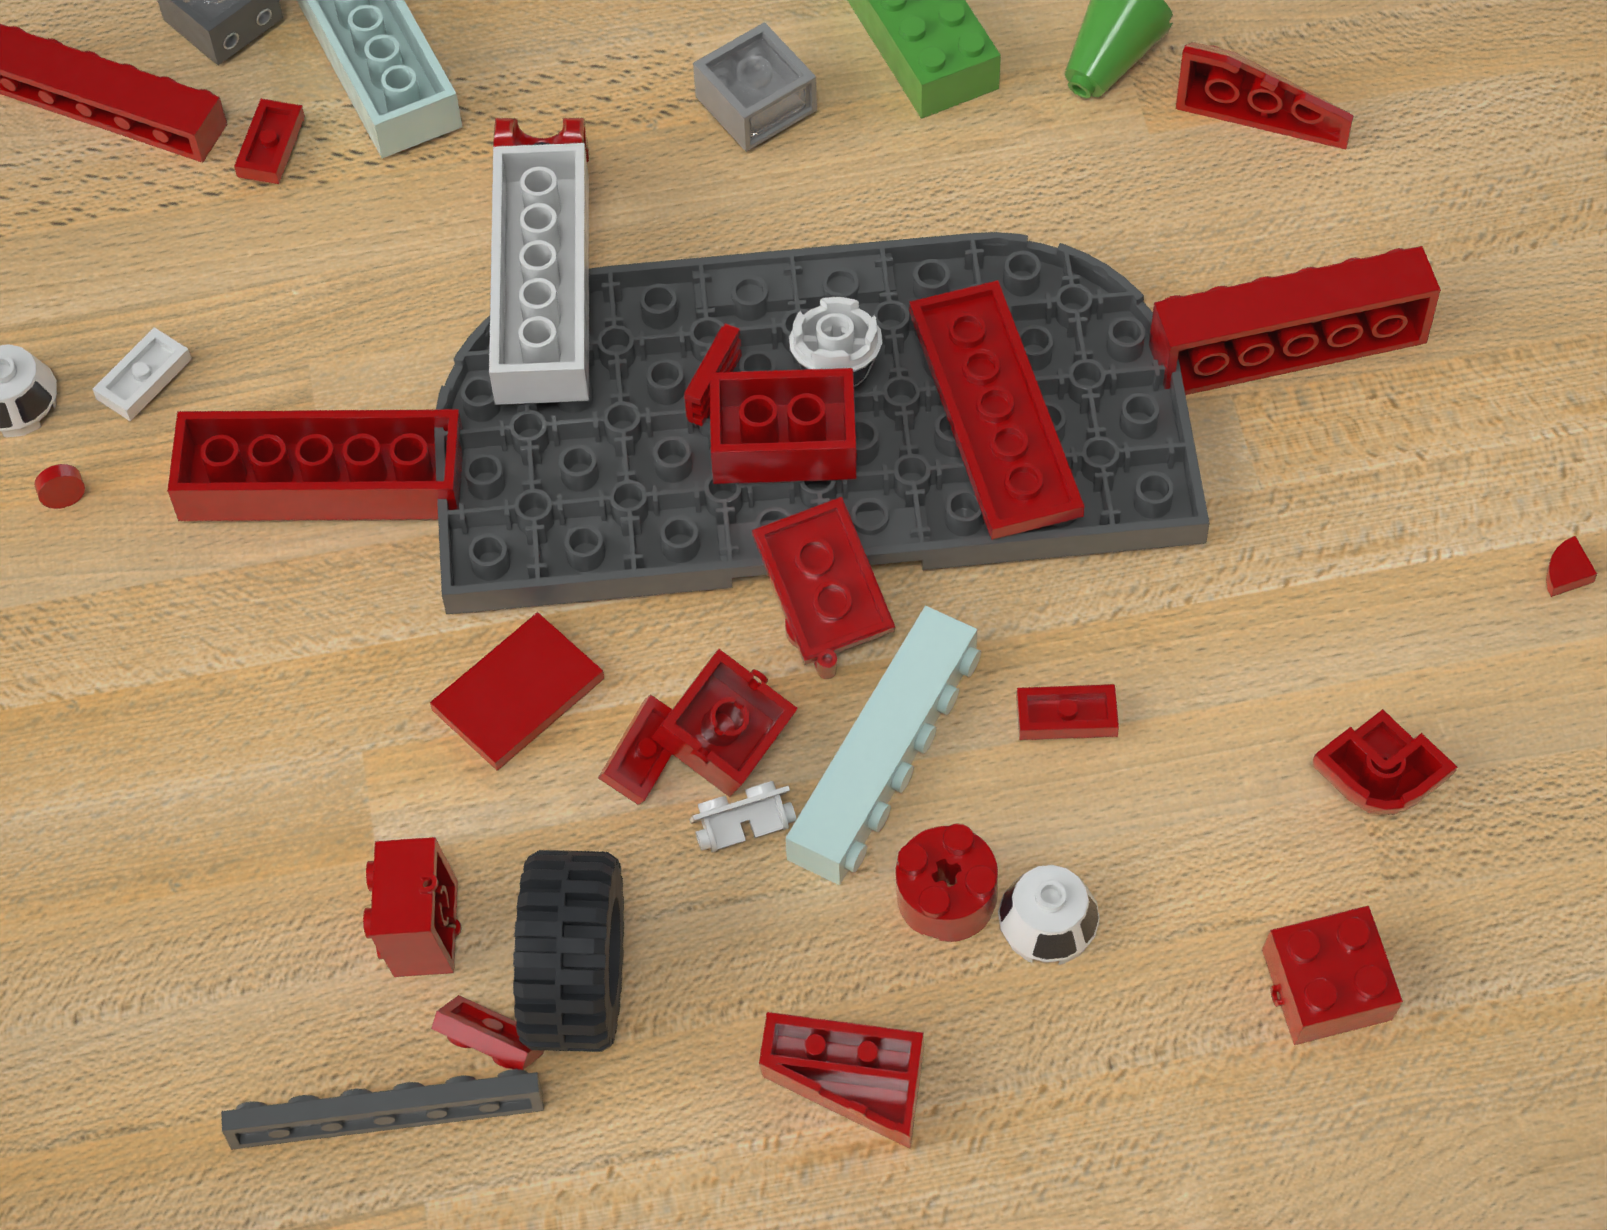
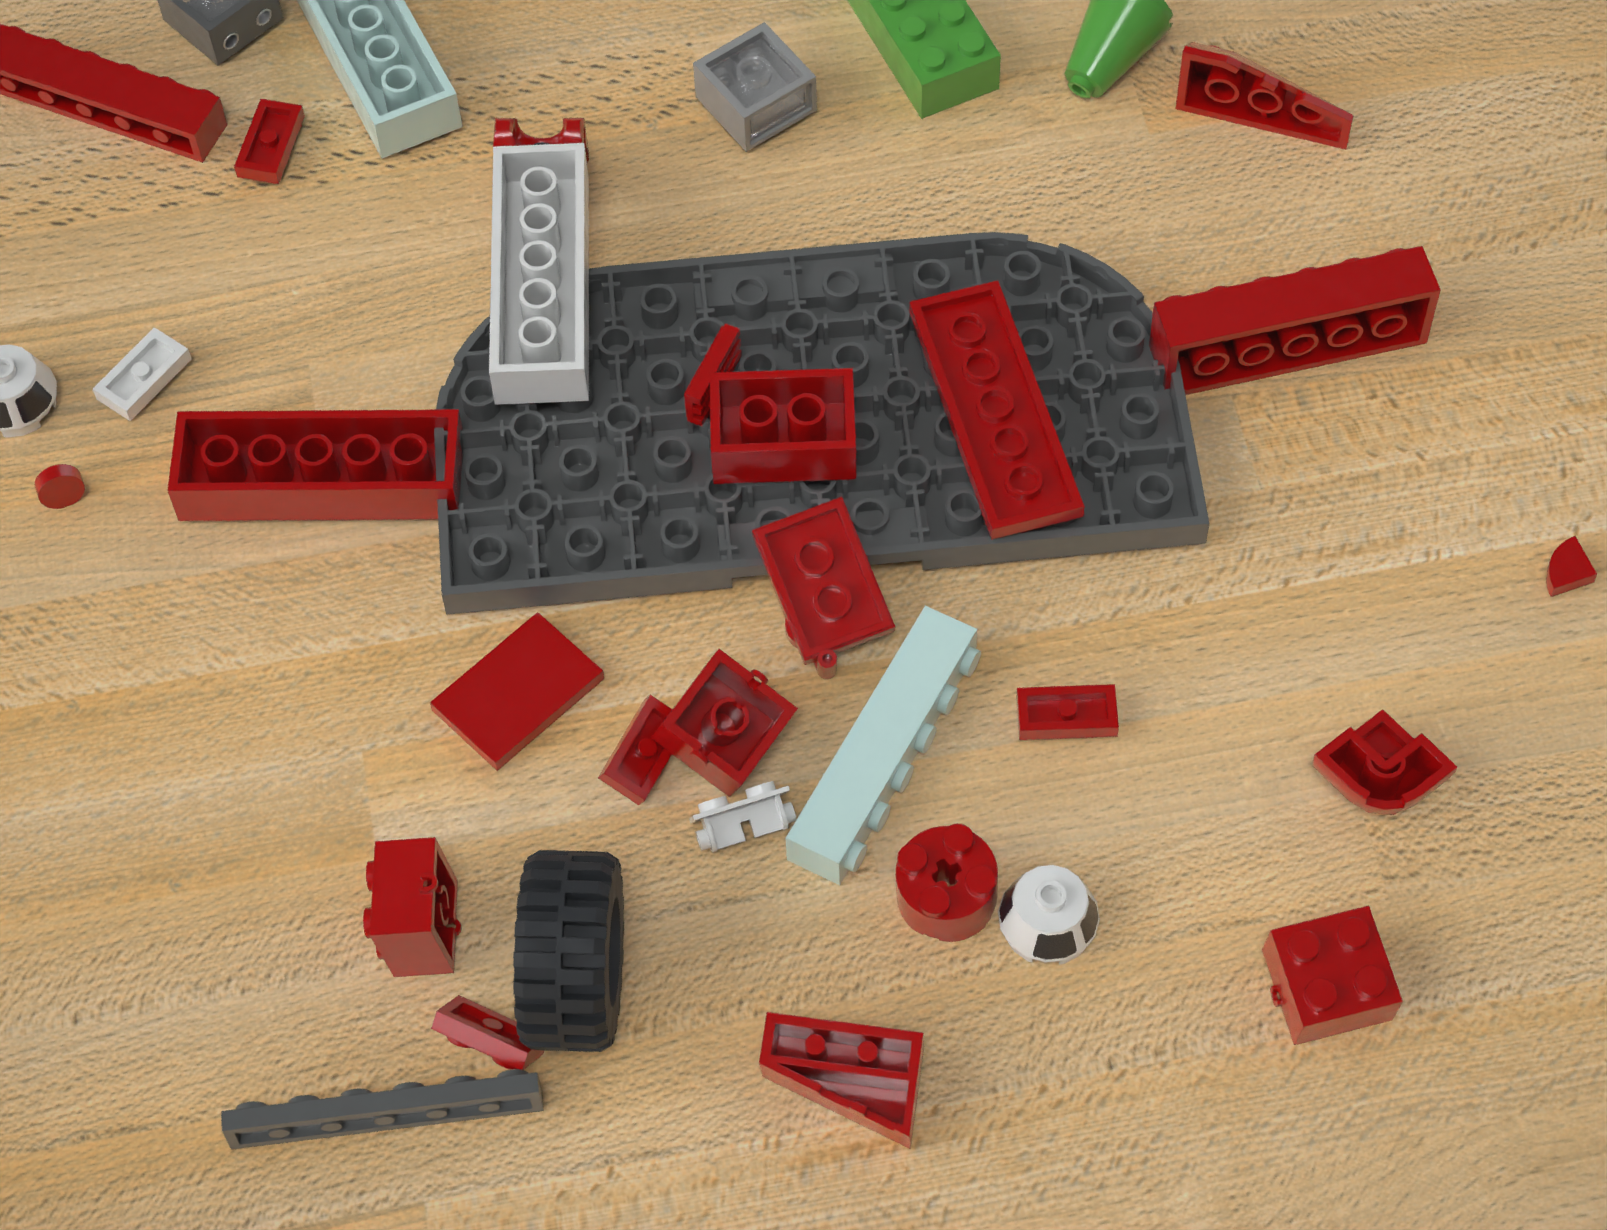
white cone [789,297,882,386] -> none

